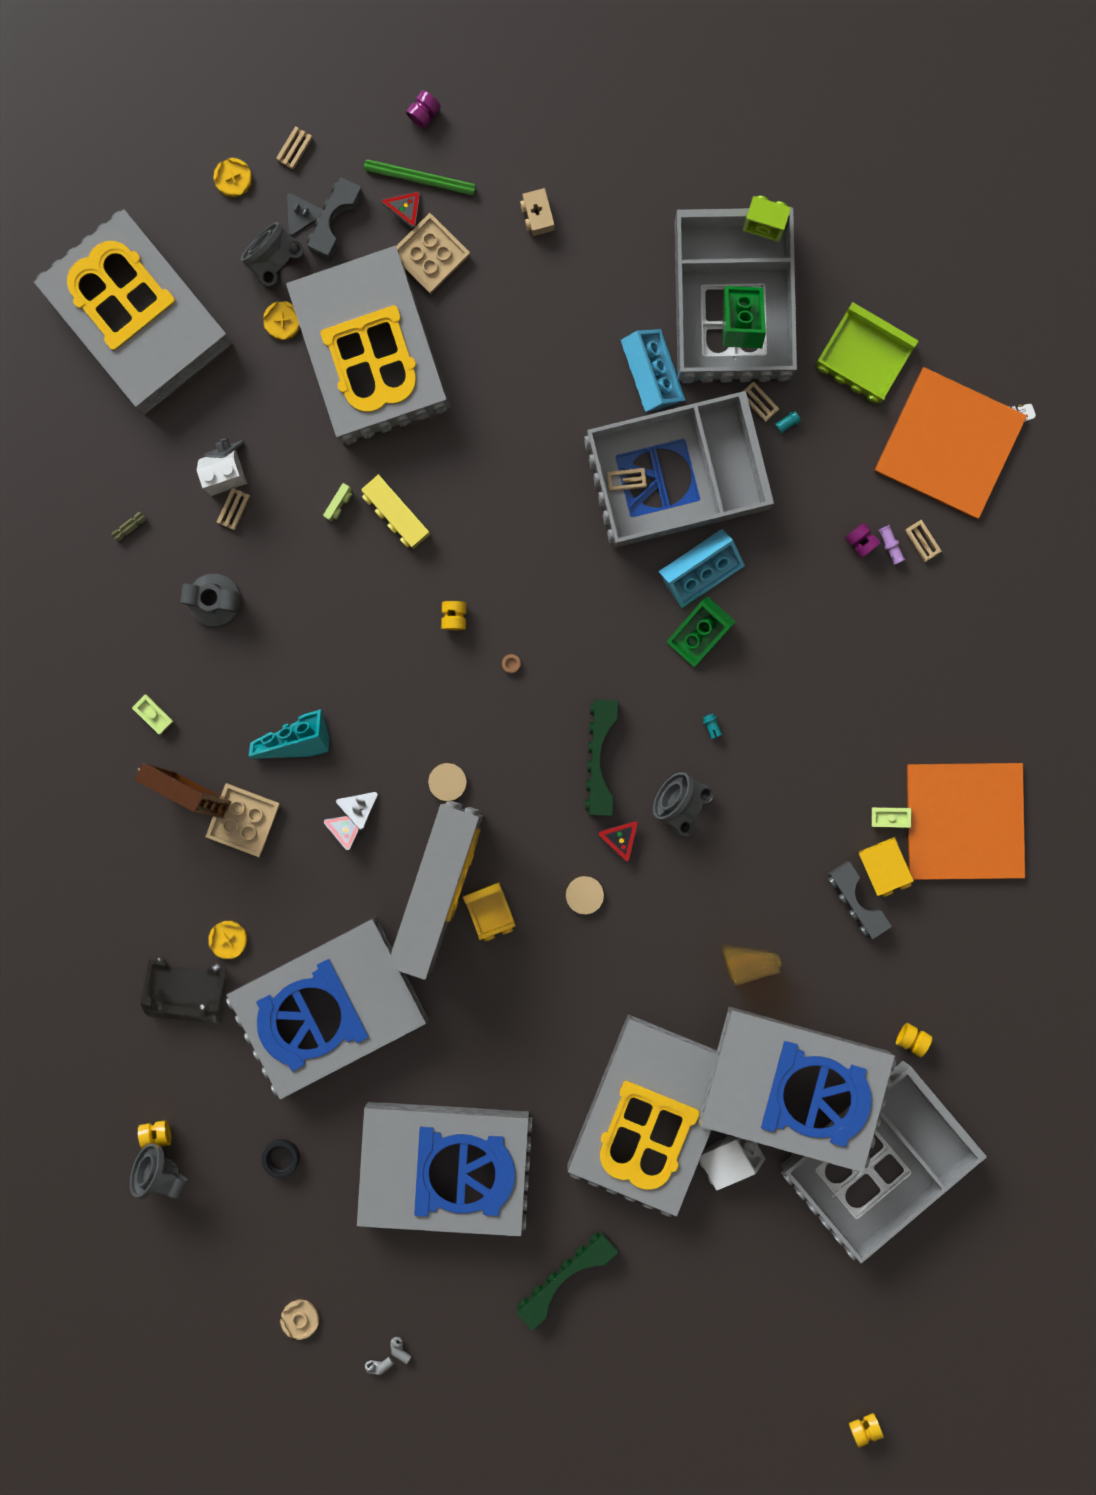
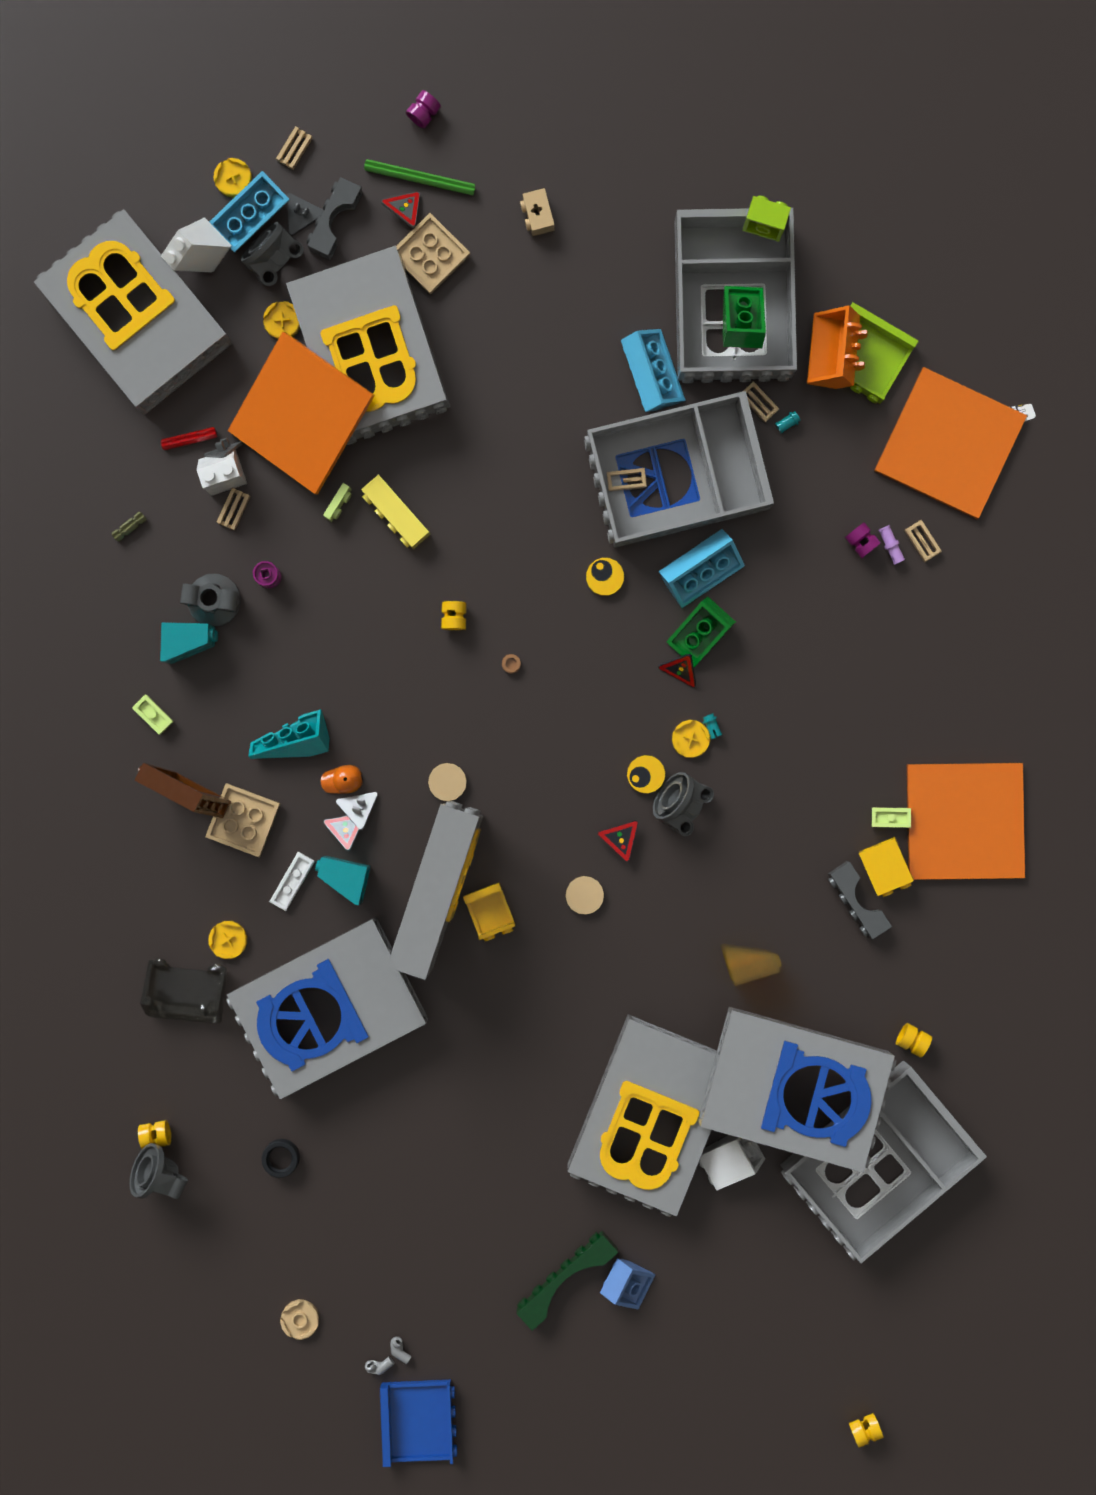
light grey panel [357,1102,532,1236] -> none
dark green arch [585,699,618,816] -> none
none -> teal slope [160,622,218,664]
none -> white slope [161,217,232,272]
none -> red axle [161,427,217,450]
none -> medium azure slope [209,171,290,253]
none -> orange tile [228,332,375,494]
none -> magenta wheel [253,561,282,589]
none -> white tile [269,852,315,911]
none -> teal slope [315,856,371,905]
none -> orange cap [321,765,363,794]
none -> blue panel [380,1379,457,1467]
none -> yellow tile [586,558,624,596]
none -> medium blue slope [600,1258,655,1309]
none -> yellow tile [627,755,665,793]
none -> piece [658,654,696,687]
none -> yellow tile [672,720,710,758]
none -> orange piece [807,305,868,389]

